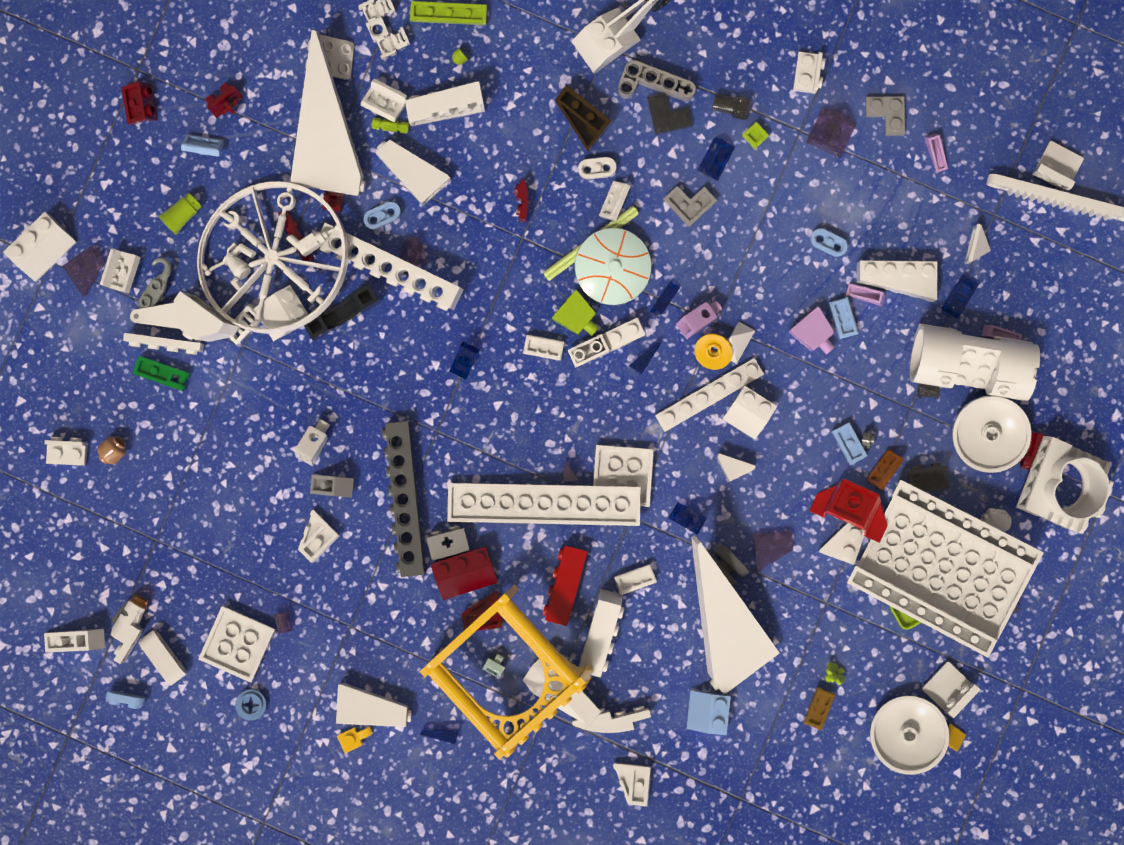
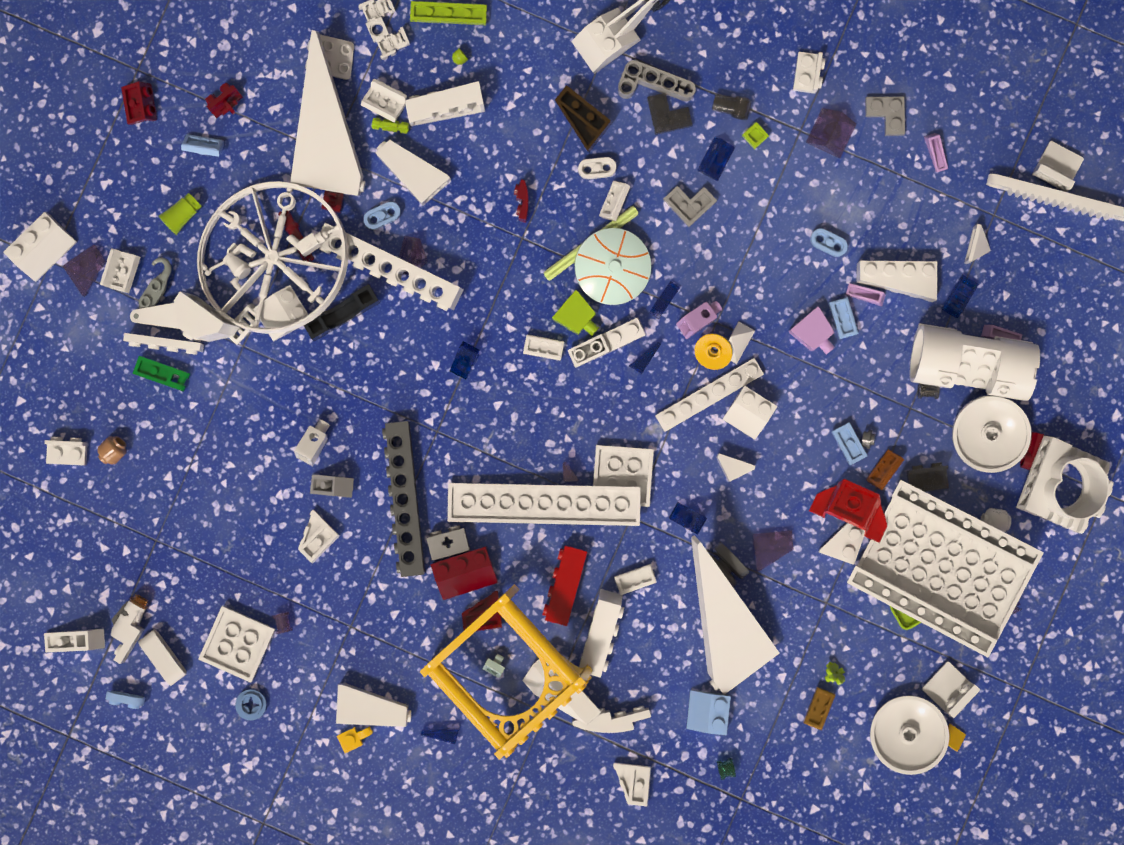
none -> clear green wheel [716,758,736,780]

